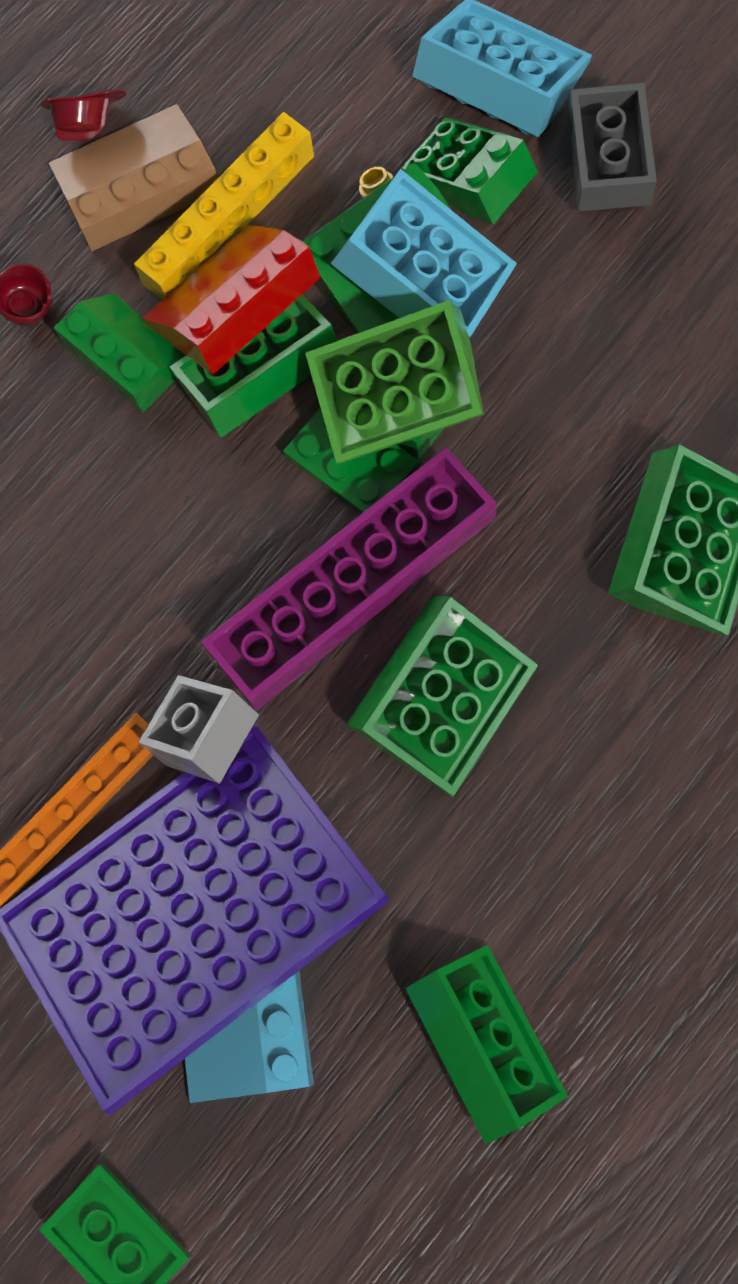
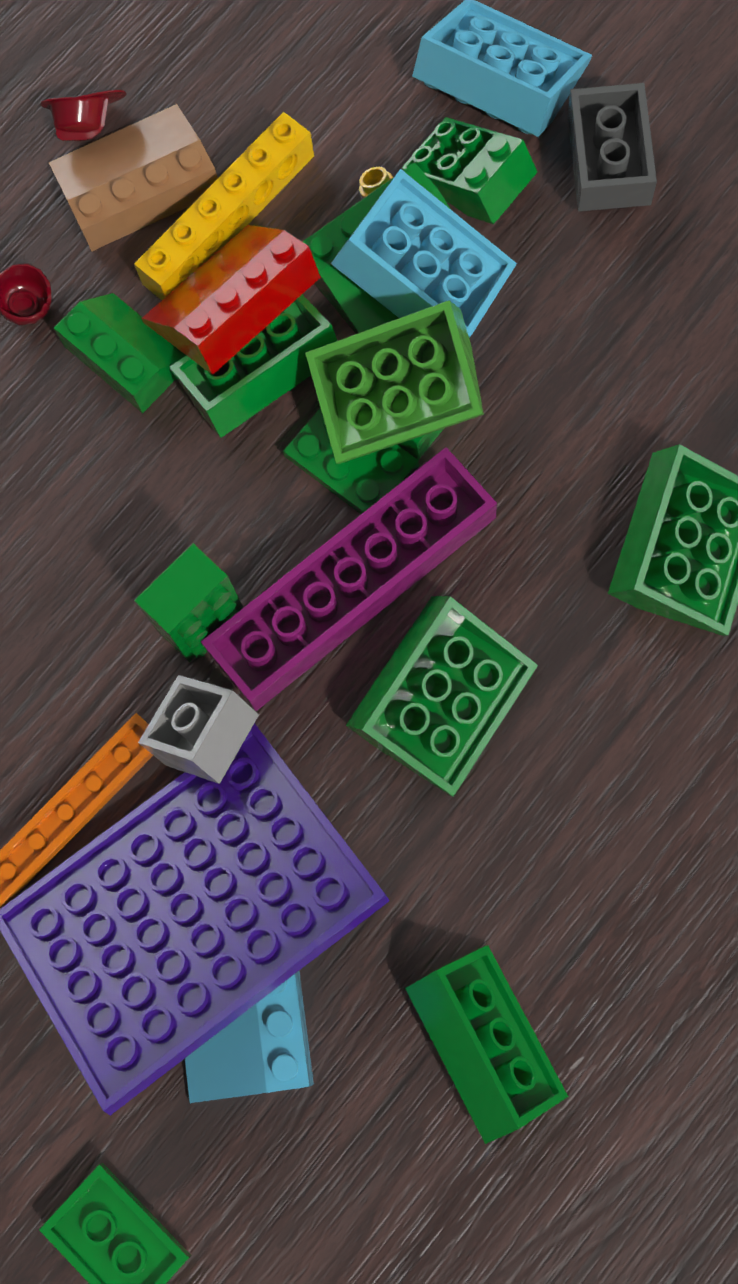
none -> green brick [134,543,244,662]

